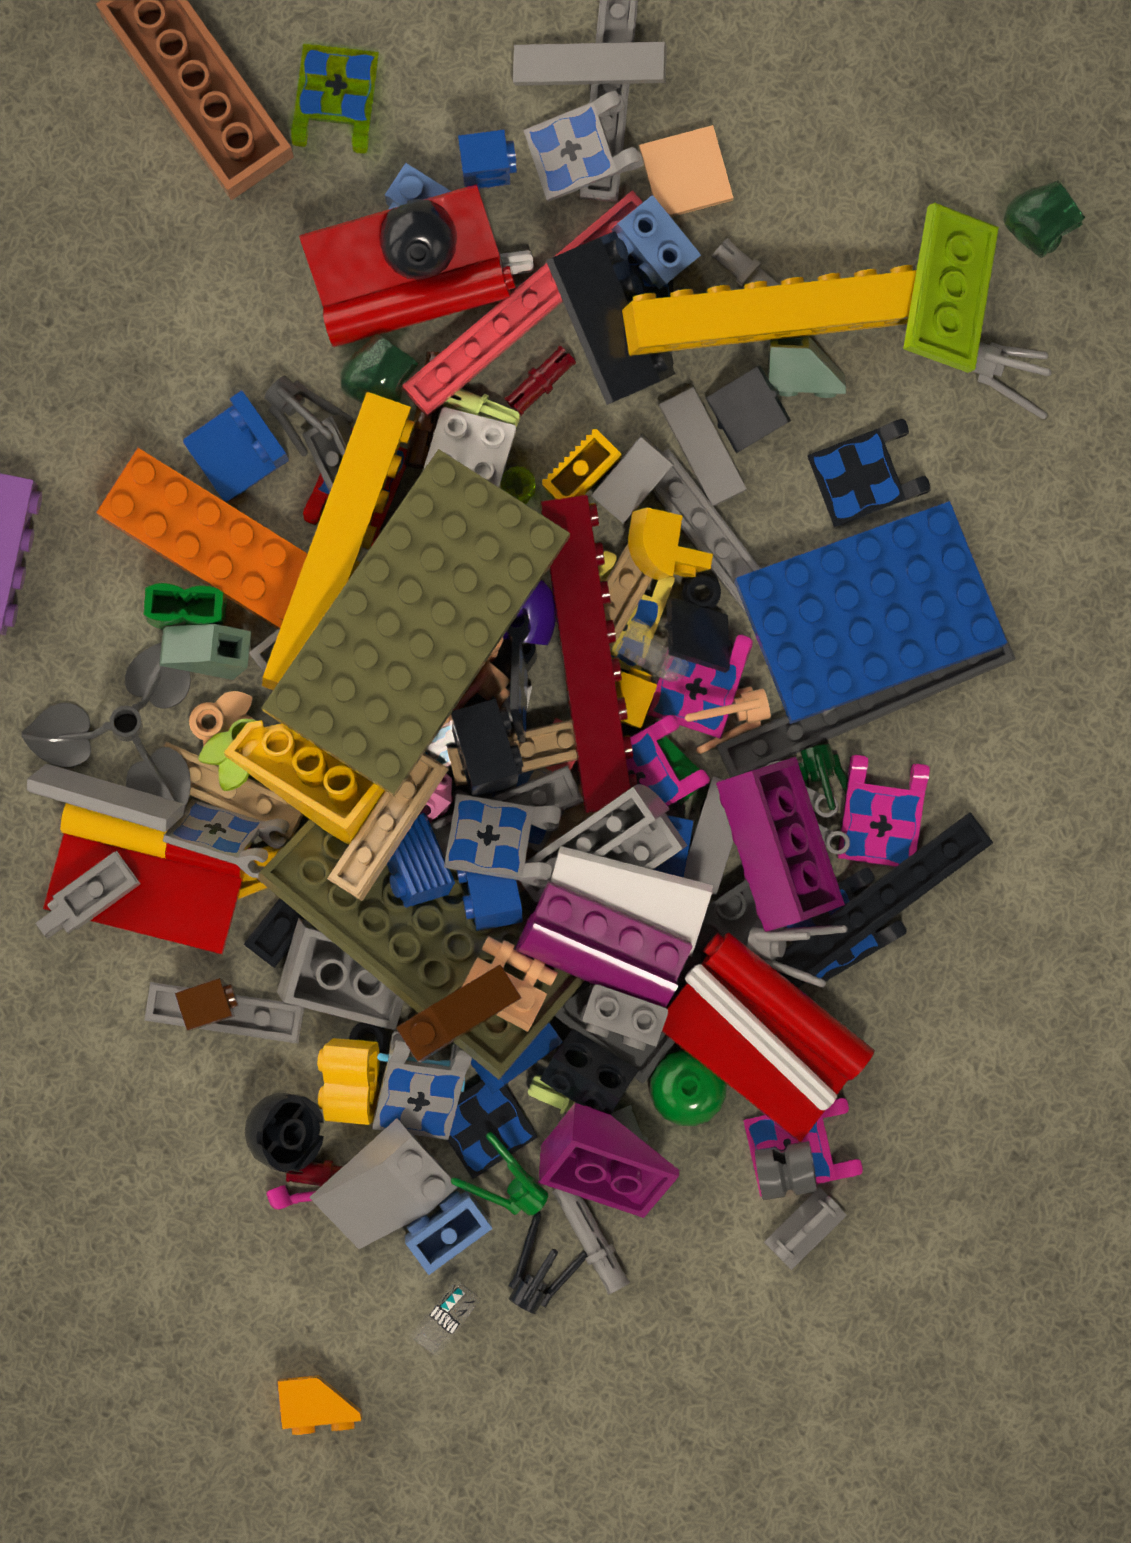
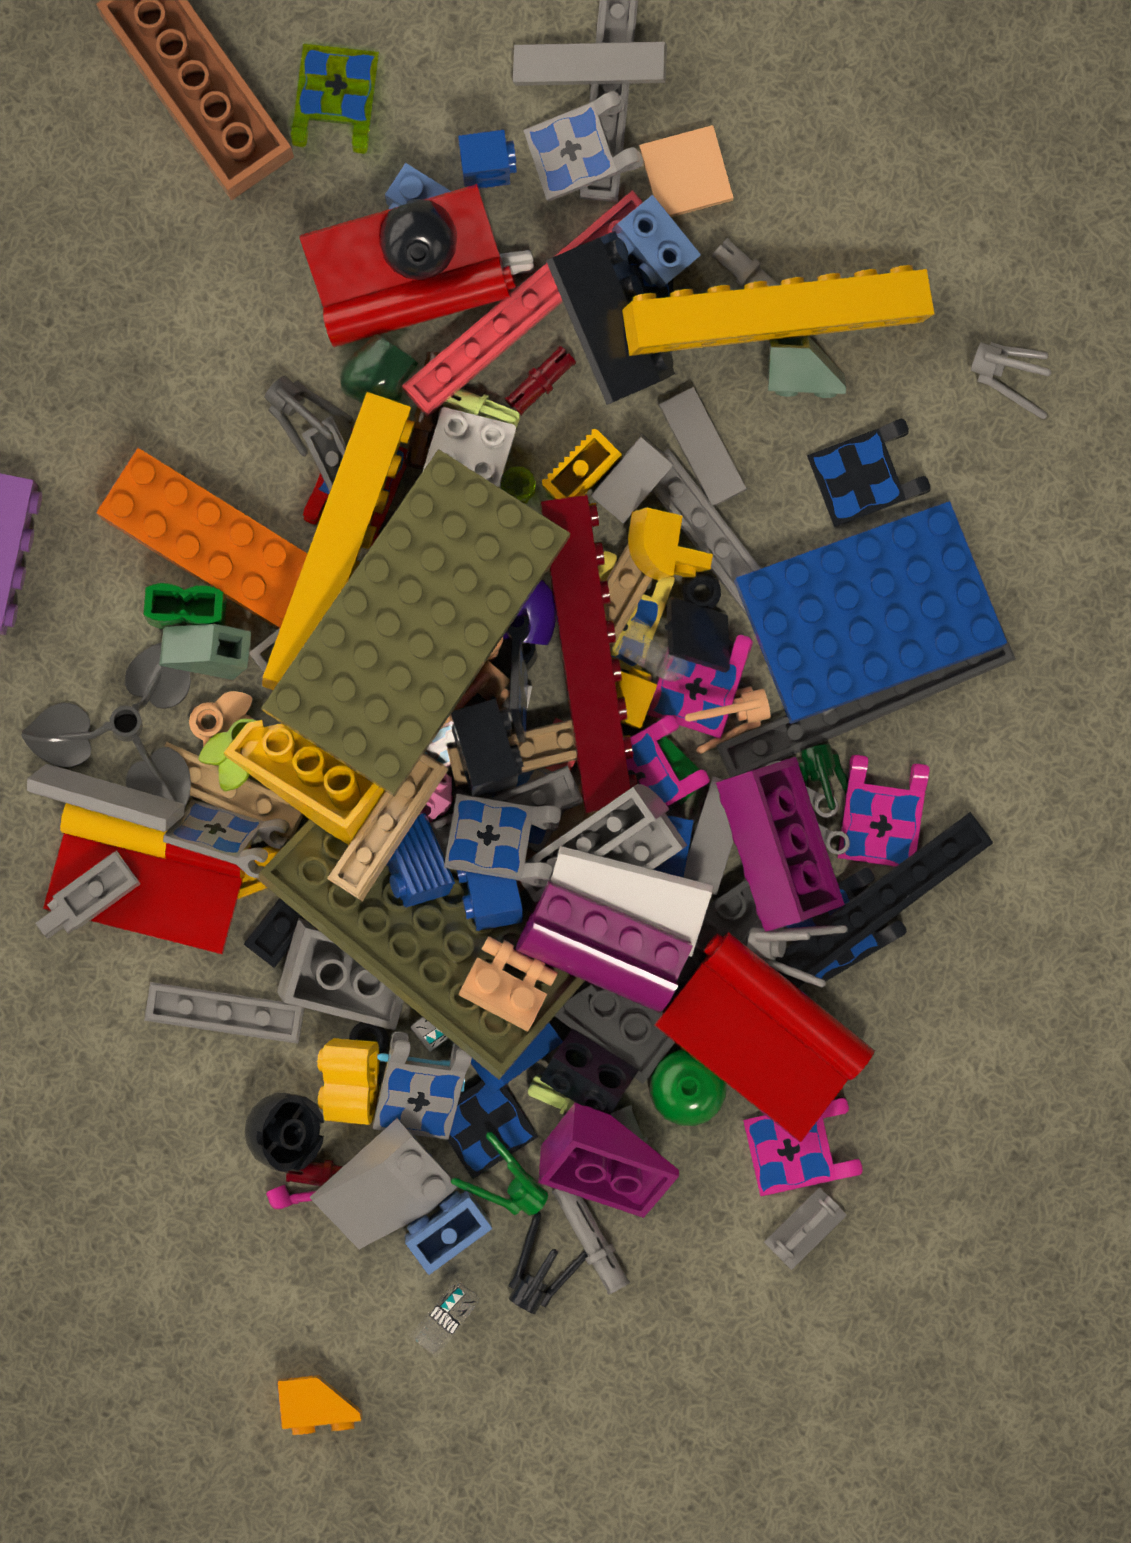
reddish brown brick [175,978,239,1031] -> none
blue bracket [183,390,289,503] -> none
reddish brown slope [396,964,522,1062] -> none
light grey bracket [579,984,668,1051] -> none
white axle [685,964,837,1110] -> none
black piece [706,365,791,453] -> none
dark grey wheel [755,1141,818,1200] -> none
lime tile [903,203,999,373] -> none
clear green piece [1003,180,1085,258] -> none

